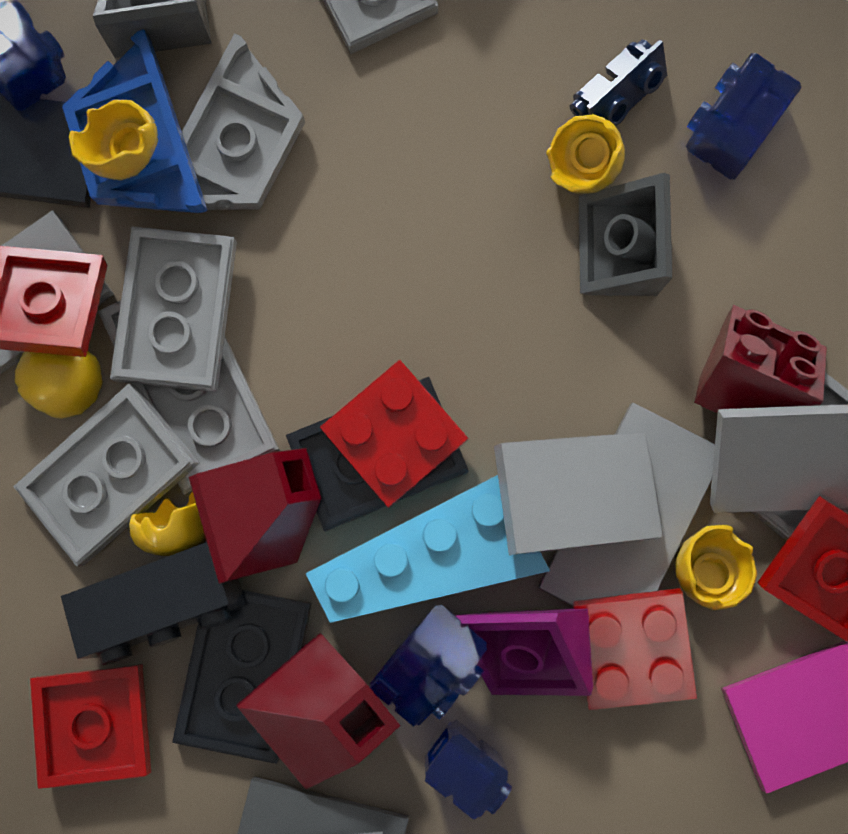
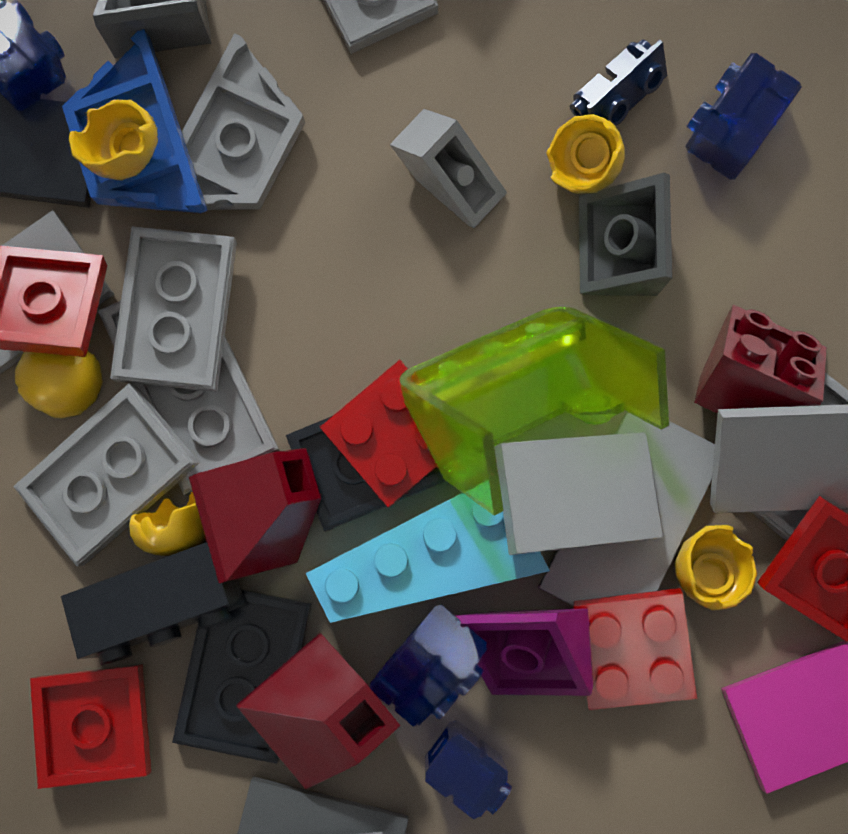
none -> light grey slope [390,109,507,228]
none -> clear neon green windscreen [400,307,669,516]

